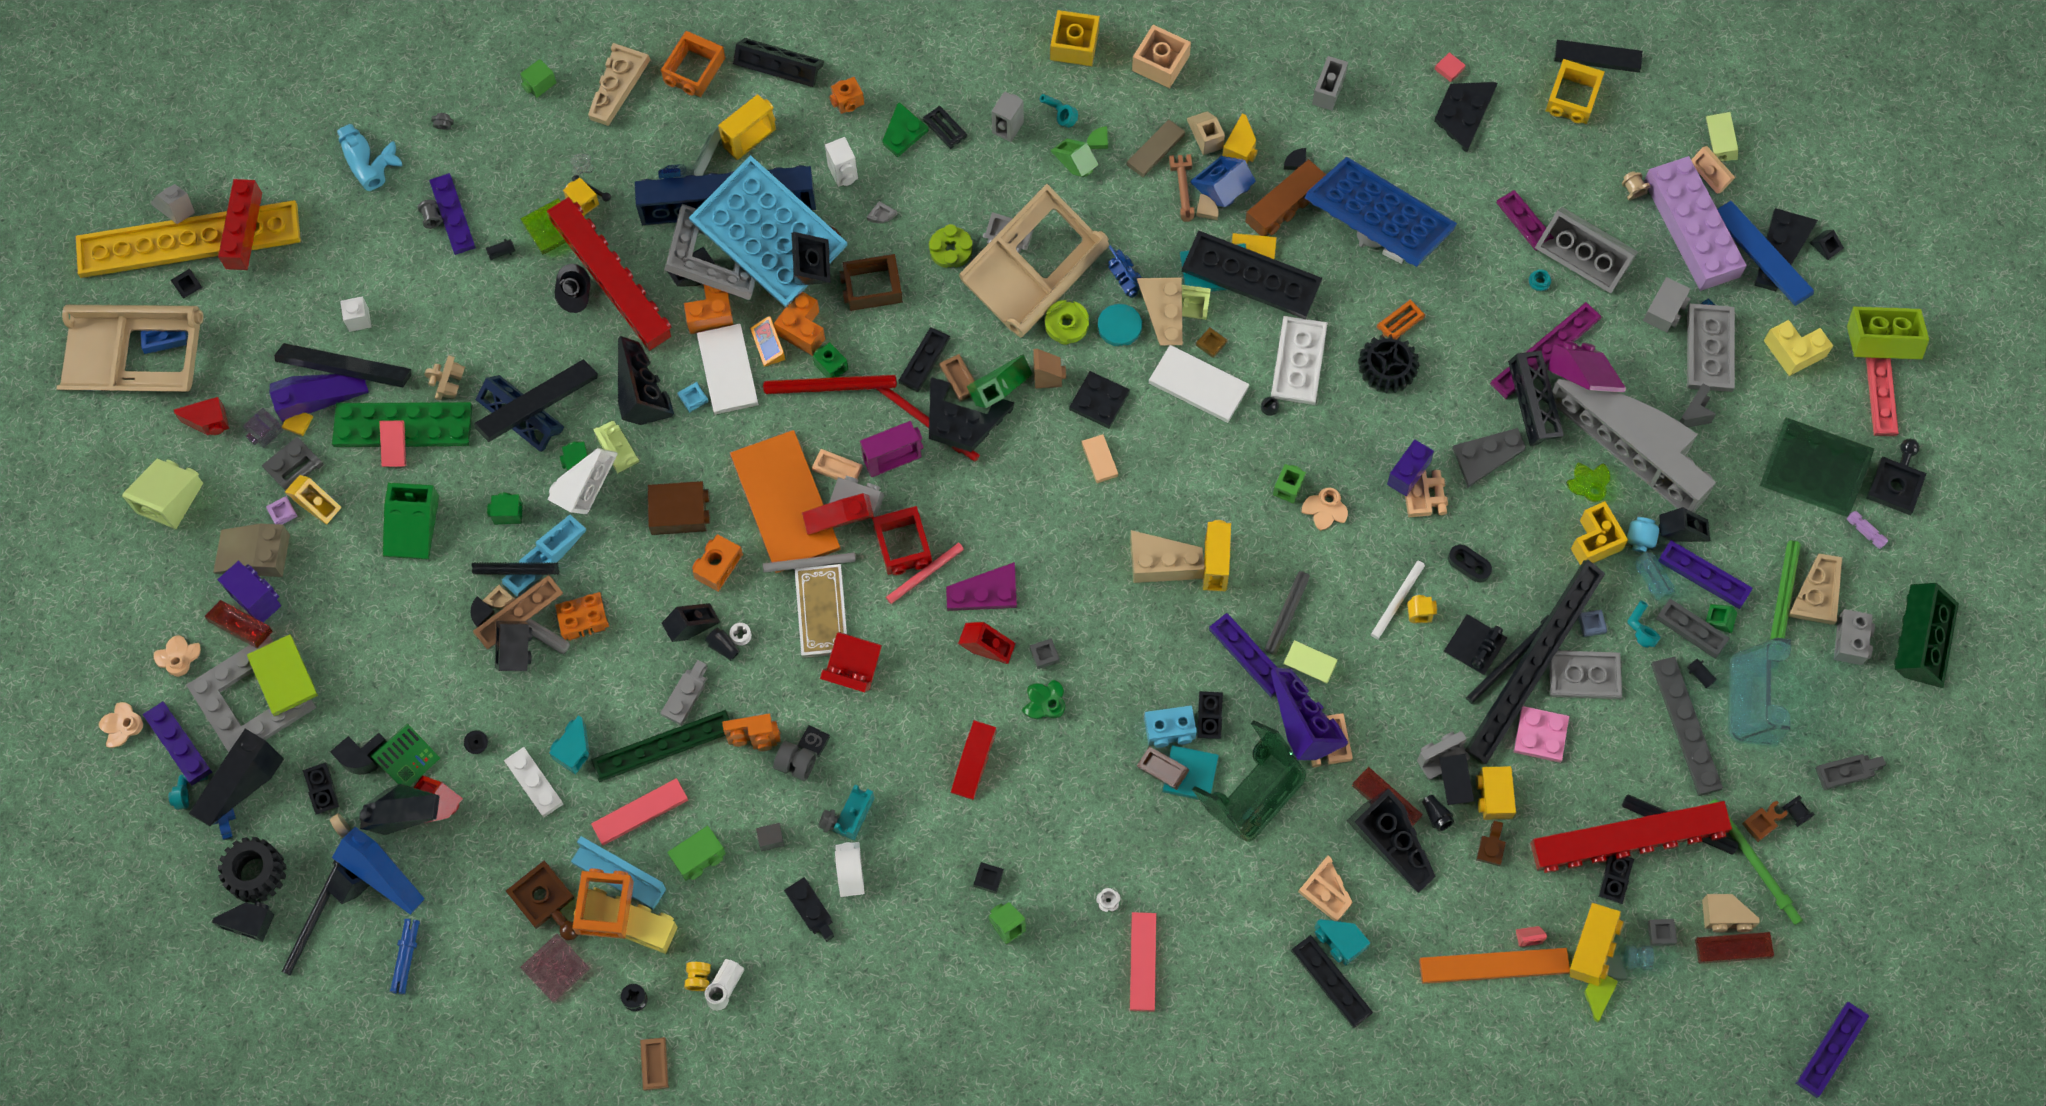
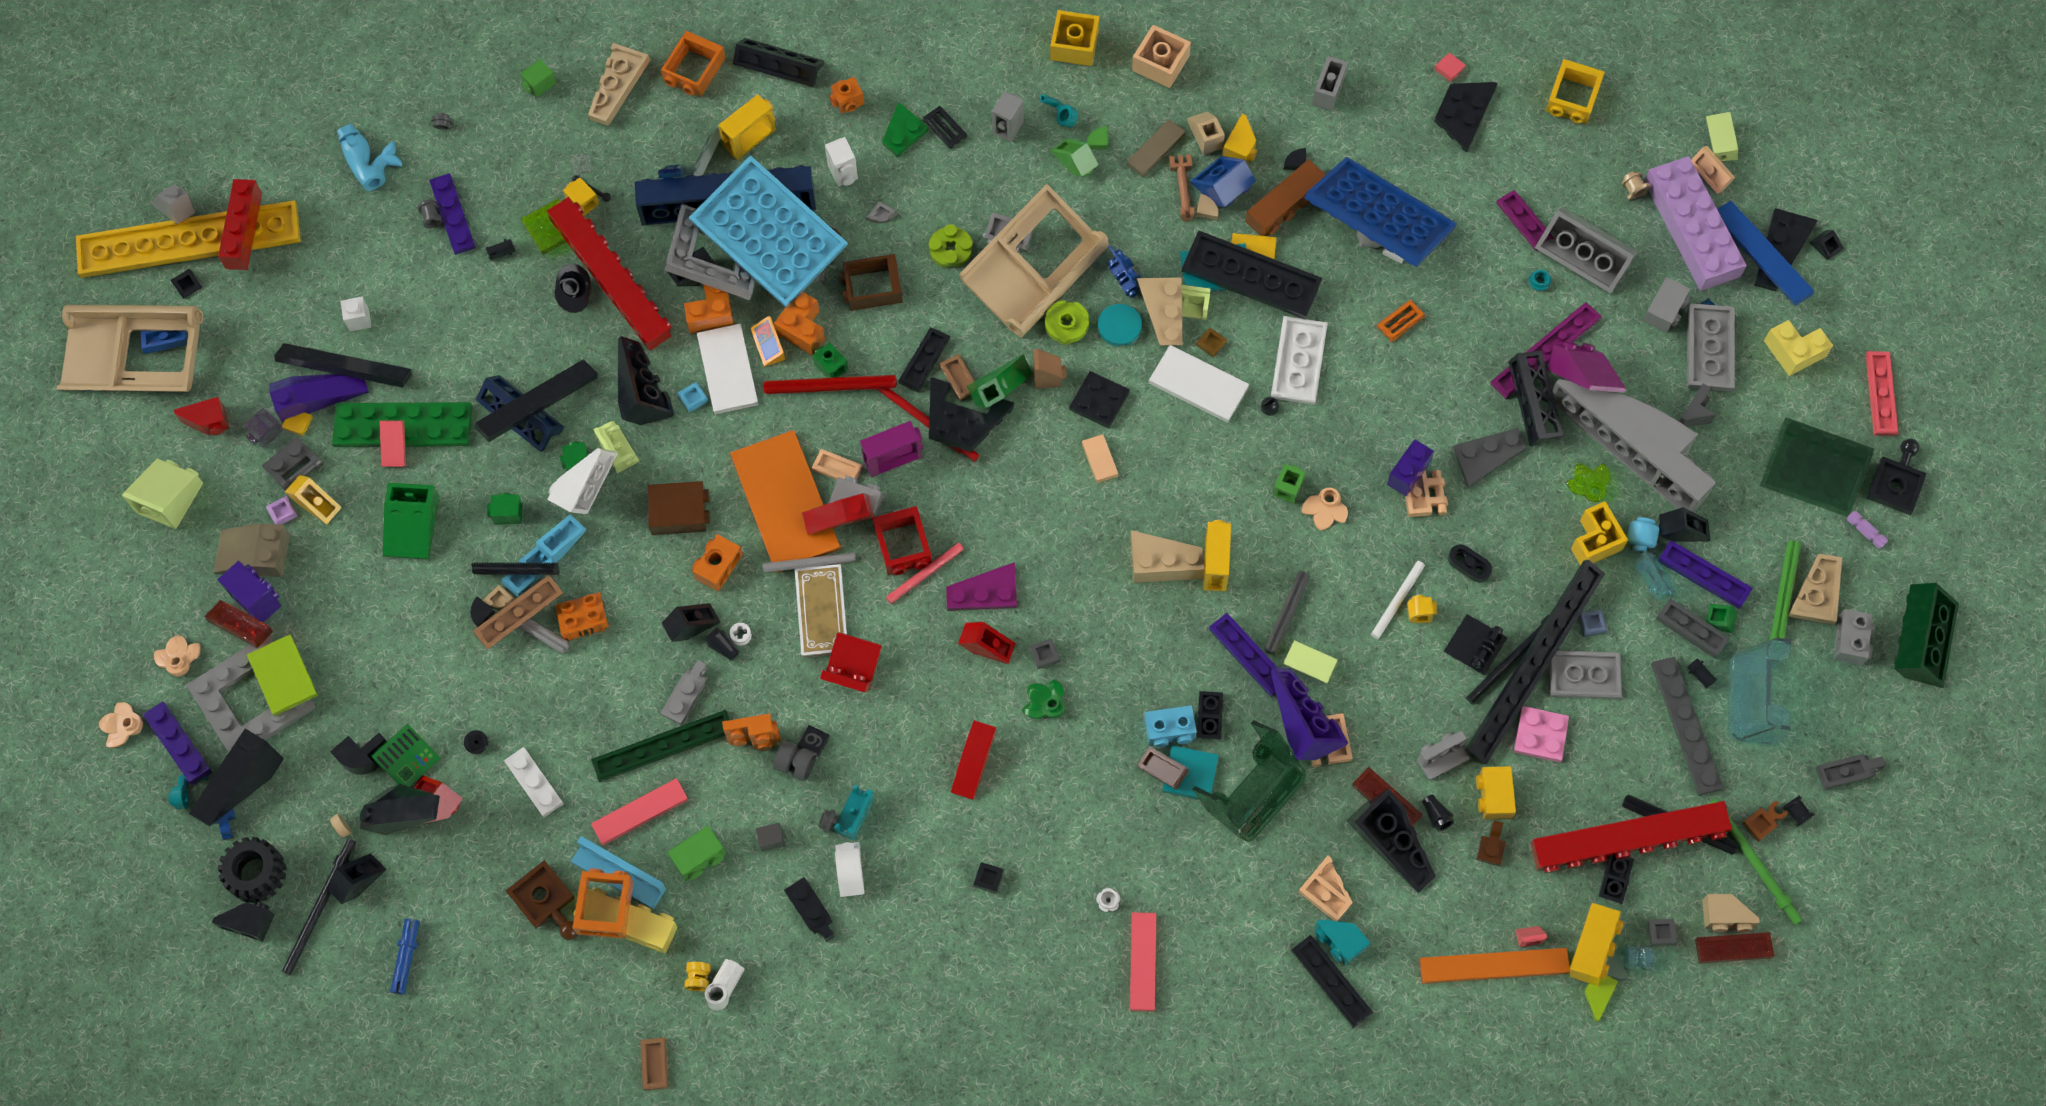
black slope [302,762,339,815] -> none
blue wedge [332,827,424,915] -> none
tan hips [425,355,465,400] -> none
black brick [495,621,532,671] -> none
tile [520,934,590,1003] -> none
teal slope [549,715,590,775] -> none
black wheel [621,984,648,1012] -> none
black slope [791,232,831,285] -> none
bright green slope [989,902,1026,944] -> none
black gear [1358,334,1419,393] -> none
black hinge [1439,753,1474,805] -> none
black tile [1554,39,1643,73] -> none
teal plate [1627,600,1661,648] -> none
dark purple plate [1795,1001,1869,1098] -> none
lime brick [1847,306,1929,359] -> none

